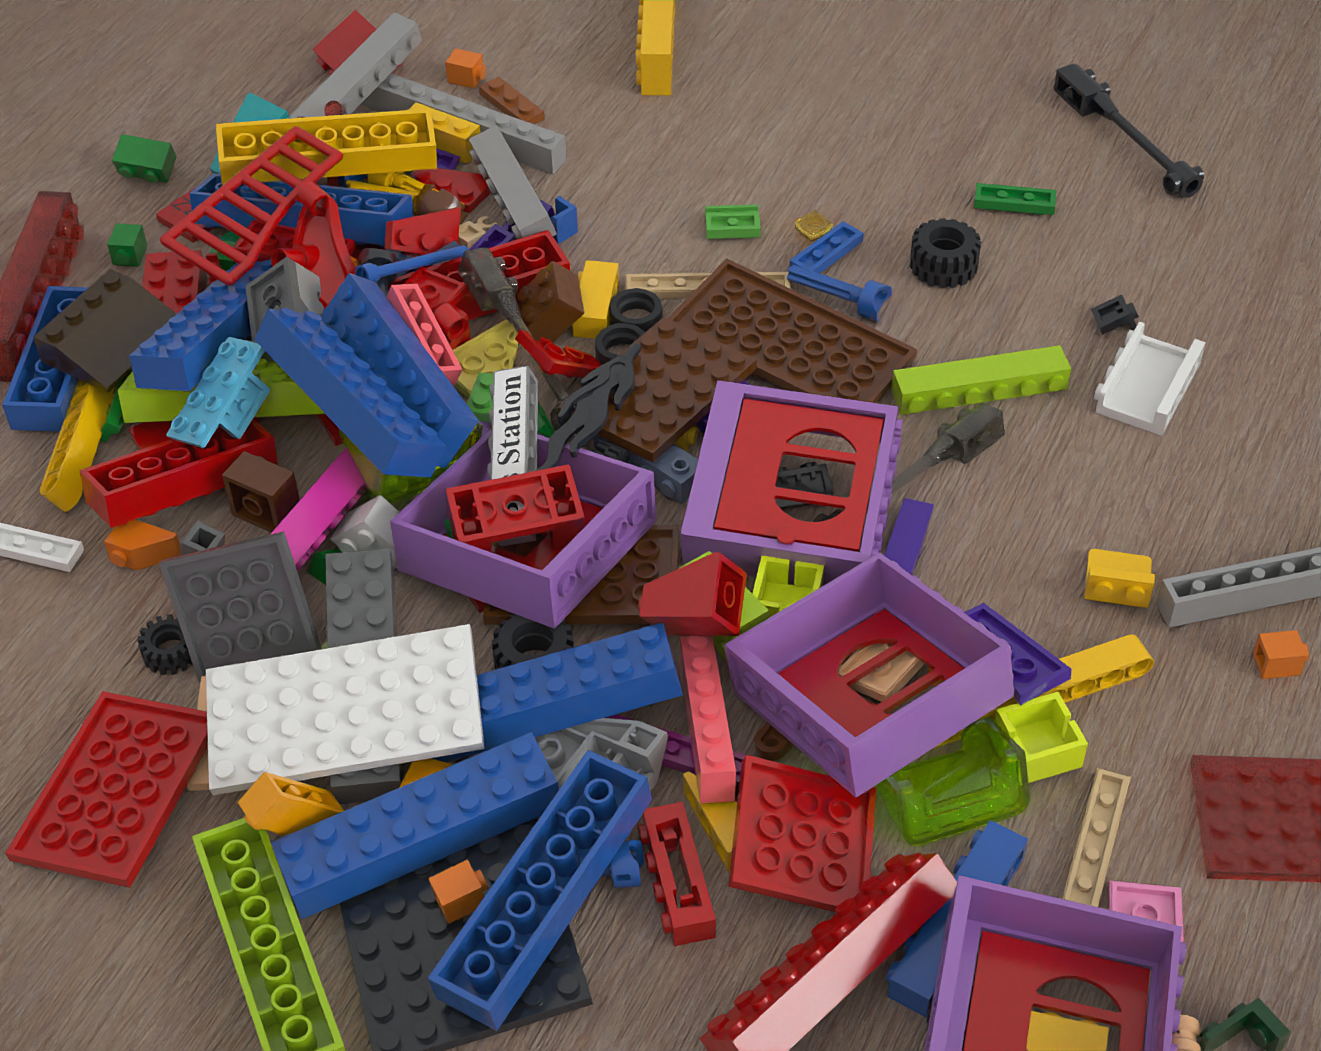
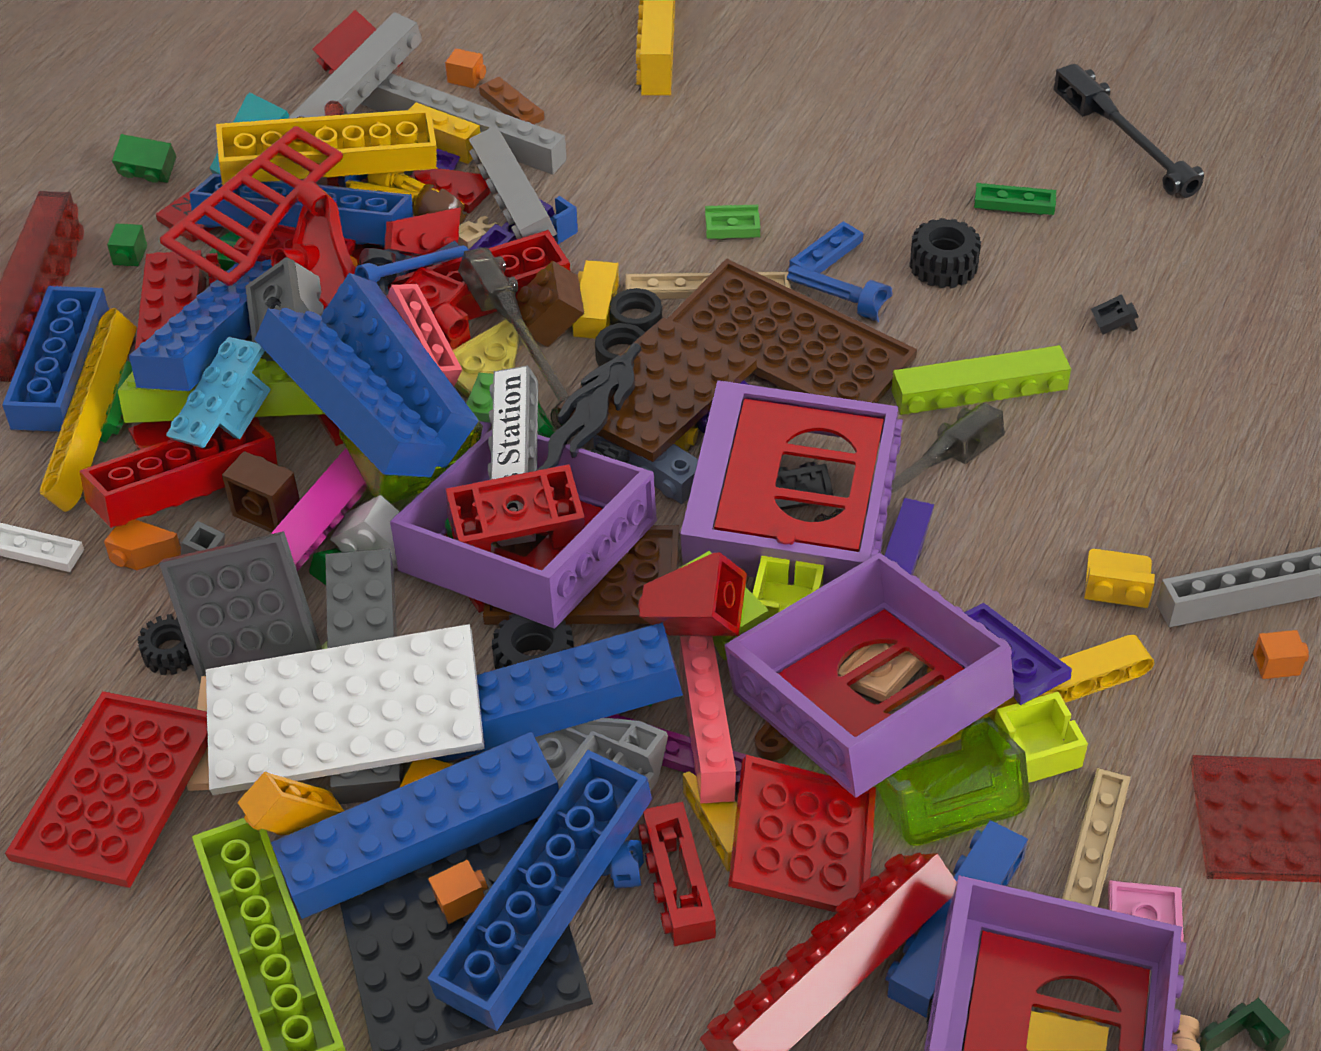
dark brown slope [33,269,177,392] -> none
red wing [515,329,602,378] -> none
clear yellow plate [795,210,833,242] -> none
white panel [1094,322,1206,436] -> none

